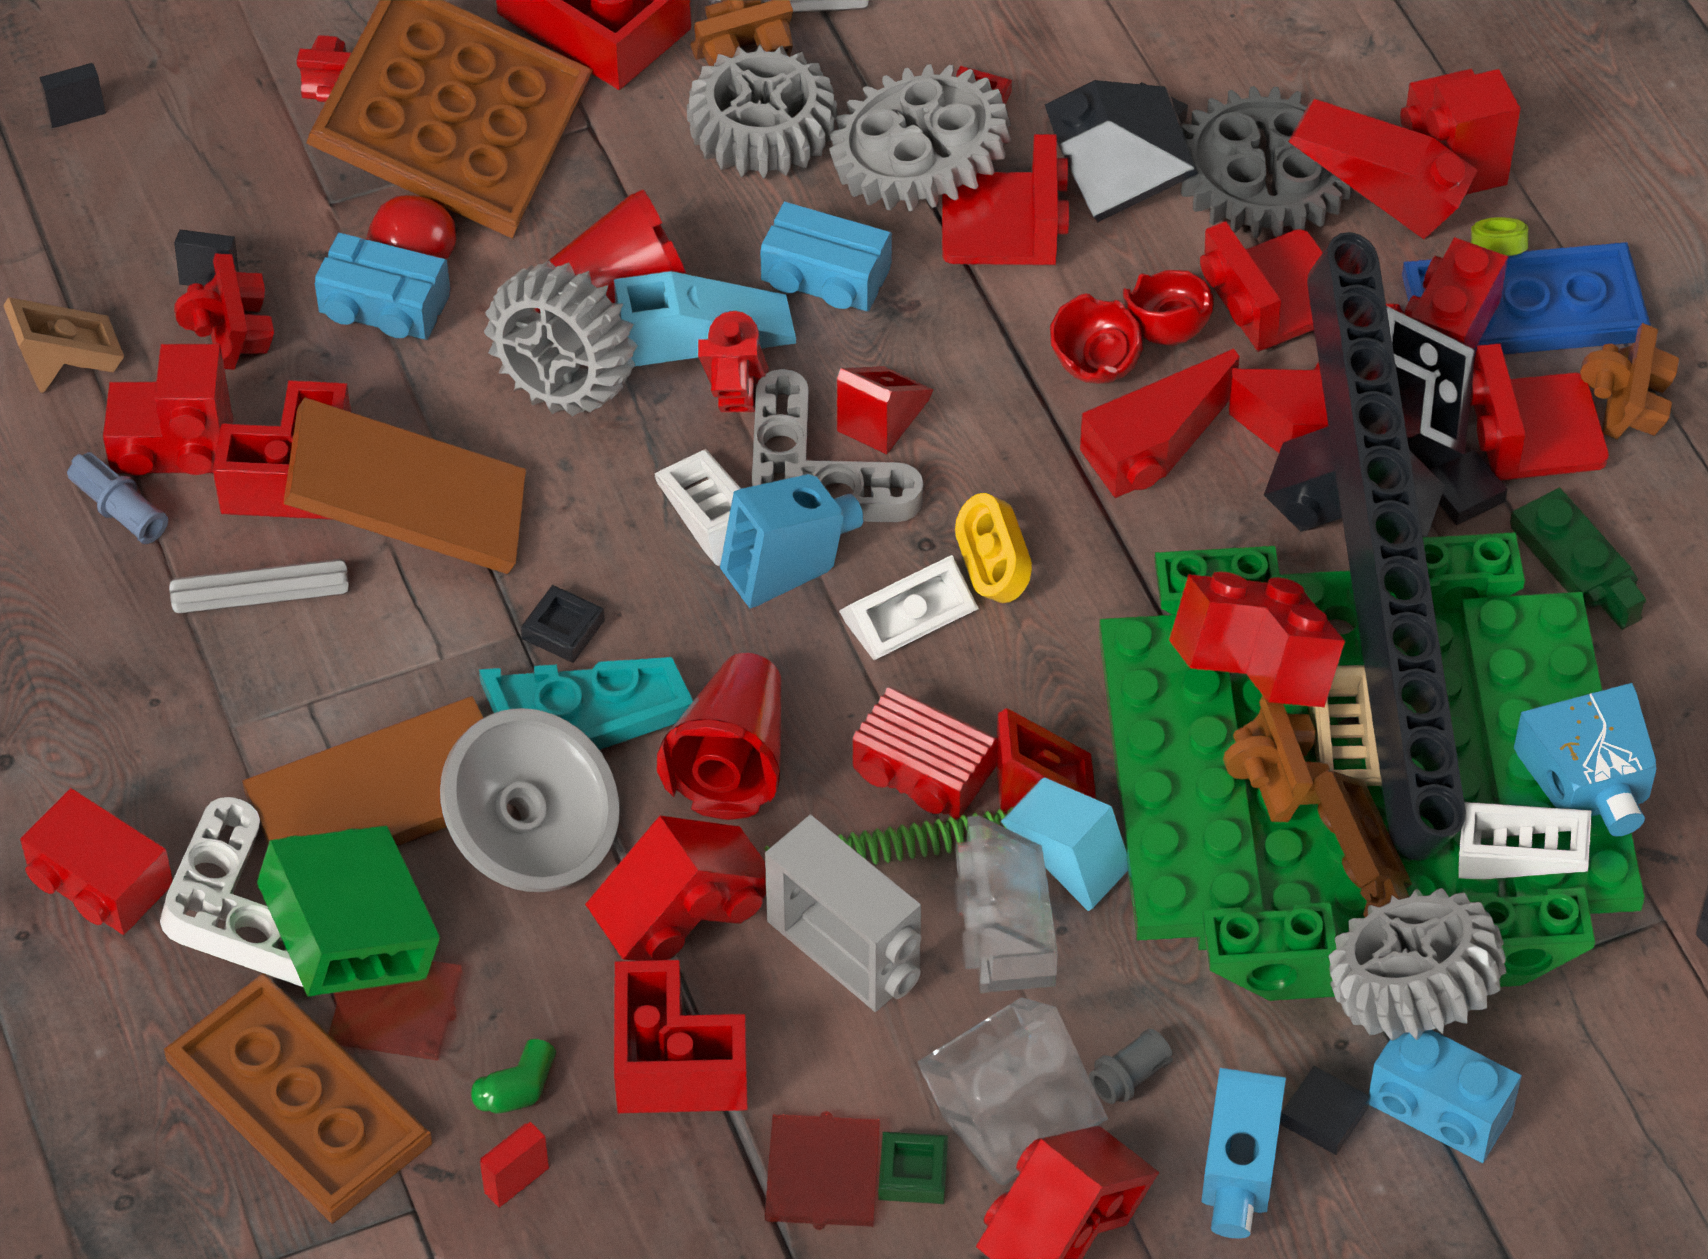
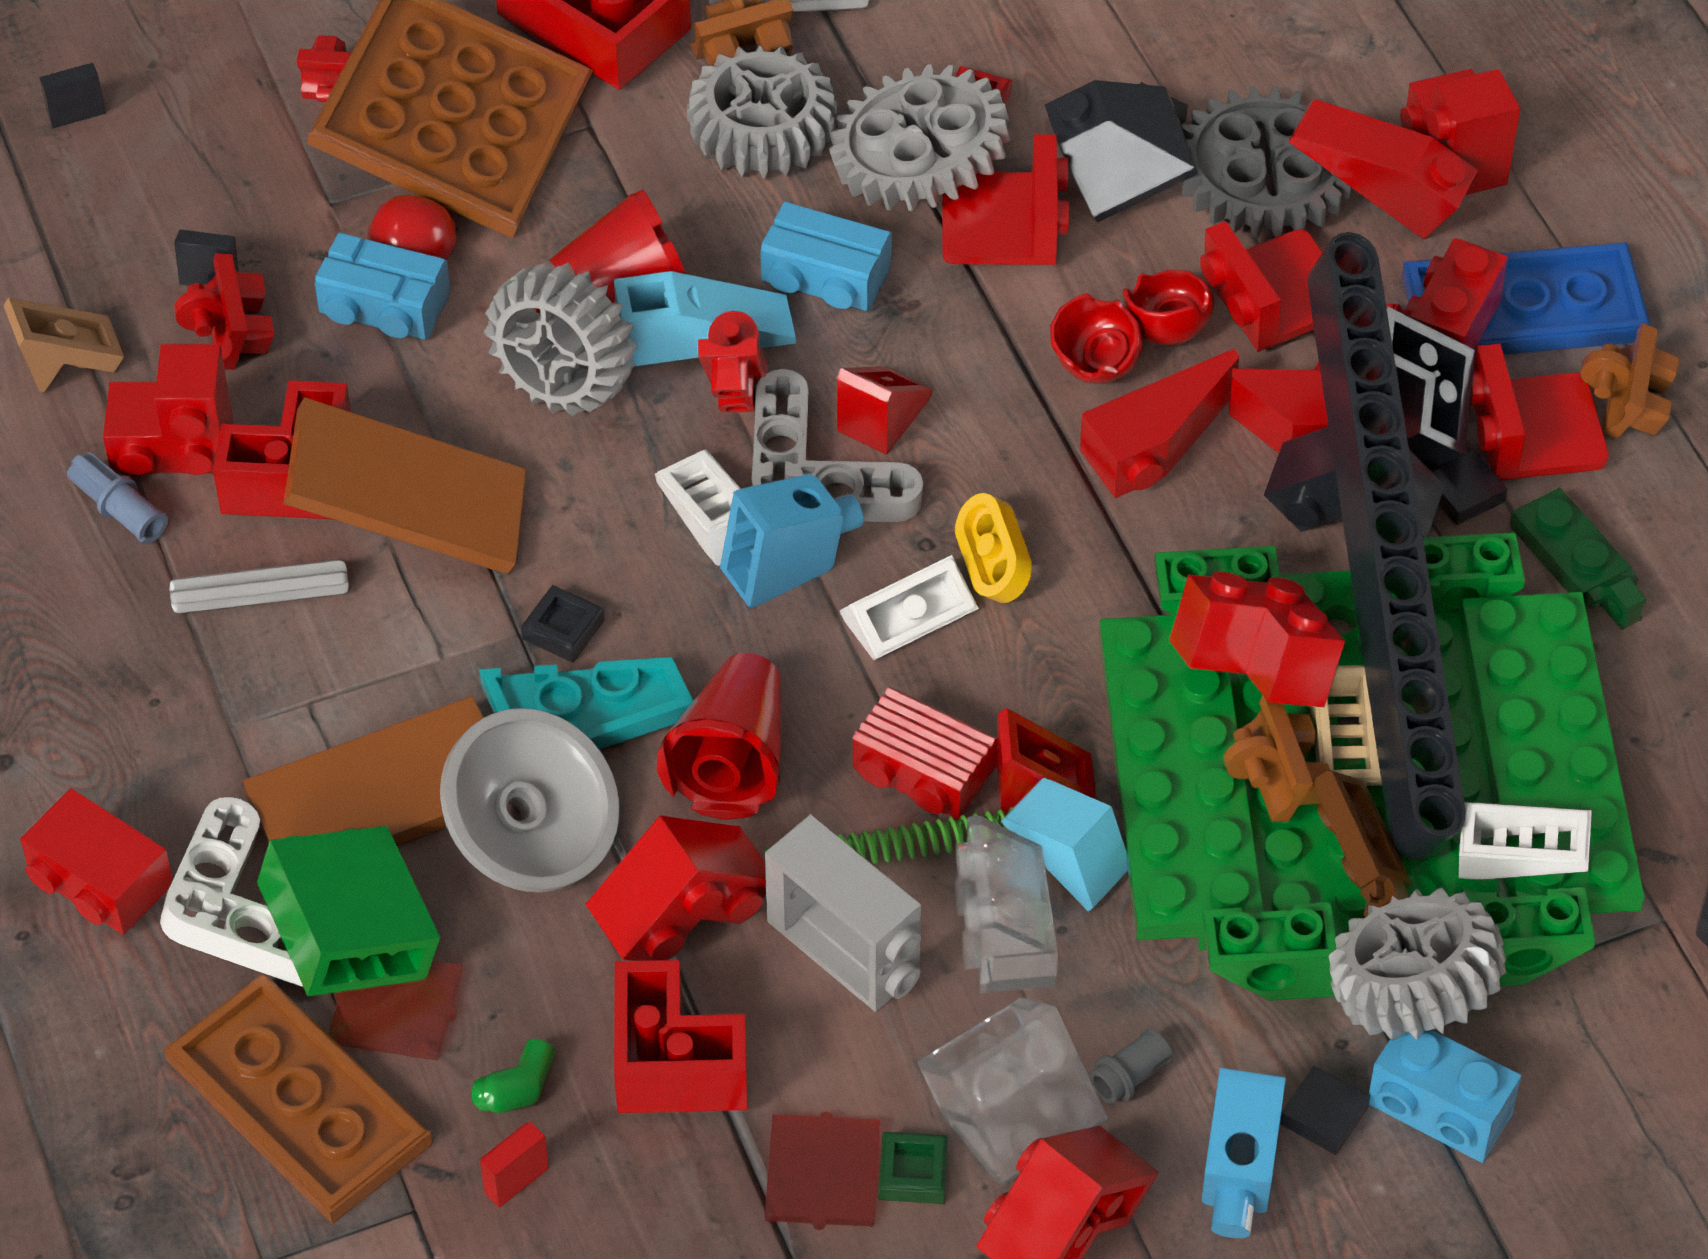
lime tile [1471,217,1529,256] -> none
dark azure torso [1514,683,1657,836] -> none

